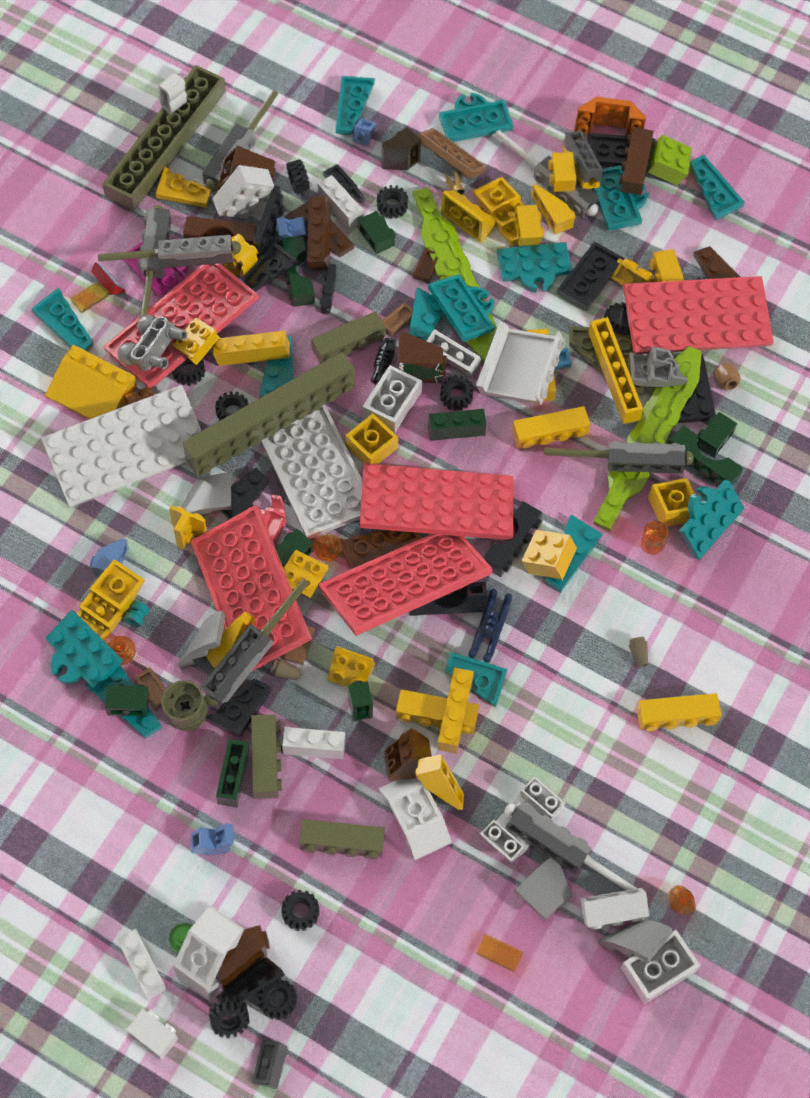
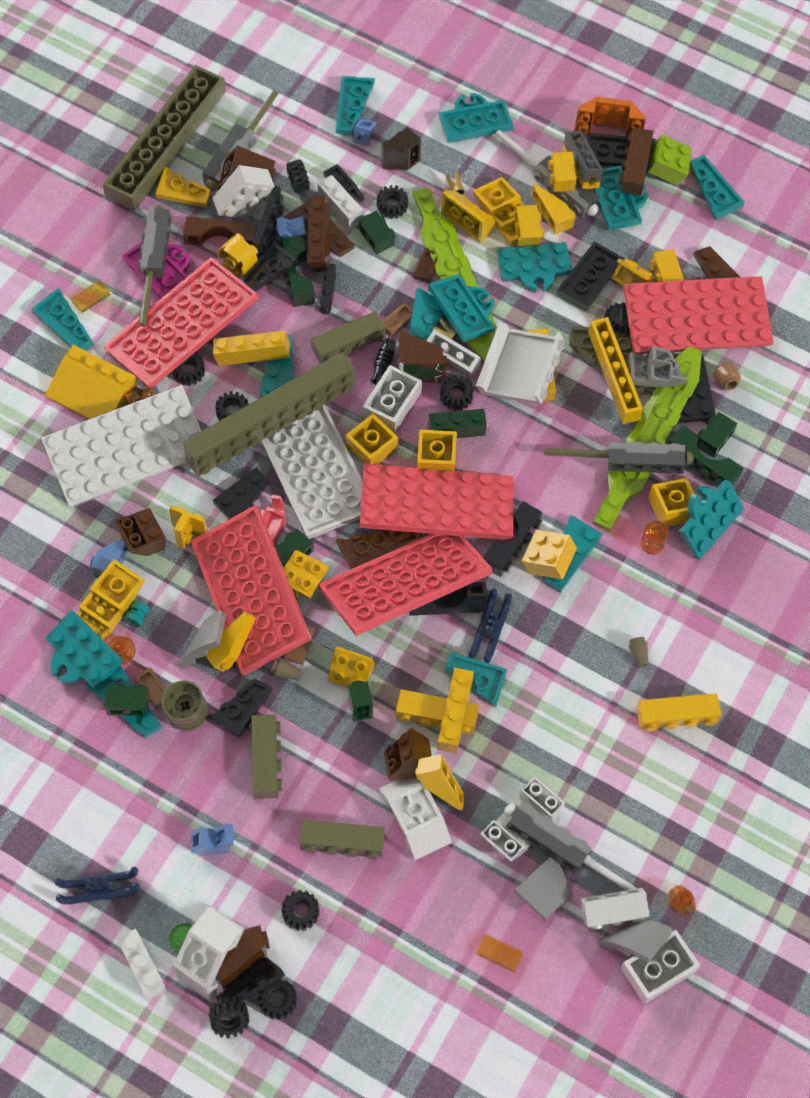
red slope [91,262,126,295] -> none
piece [98,235,241,268] -> none
light grey piece [118,315,188,371] -> none
white brick [126,1009,178,1060] -> none
white brick [158,73,187,114] -> none
yellow bracket [173,318,220,365] -> none
light grey slope [181,473,232,515] -> none
dark grey piece [201,578,309,706] -> none
dark green brick [216,739,250,808] -> none
dark grey slope [251,1040,288,1089] -> none
white brick [283,727,345,759] -> none
clear orange plate [314,533,342,562] -> none
medium nougat plate [418,128,487,178] -> none
yellow brick [512,406,591,449] -> none
dark azure plate [554,348,572,369] -> none
none -> dark blue piece [54,867,140,905]
none -> reddish brown slope [114,508,166,556]
none -> yellow brick [417,429,457,472]
none -> pearl gold piece [433,319,458,342]

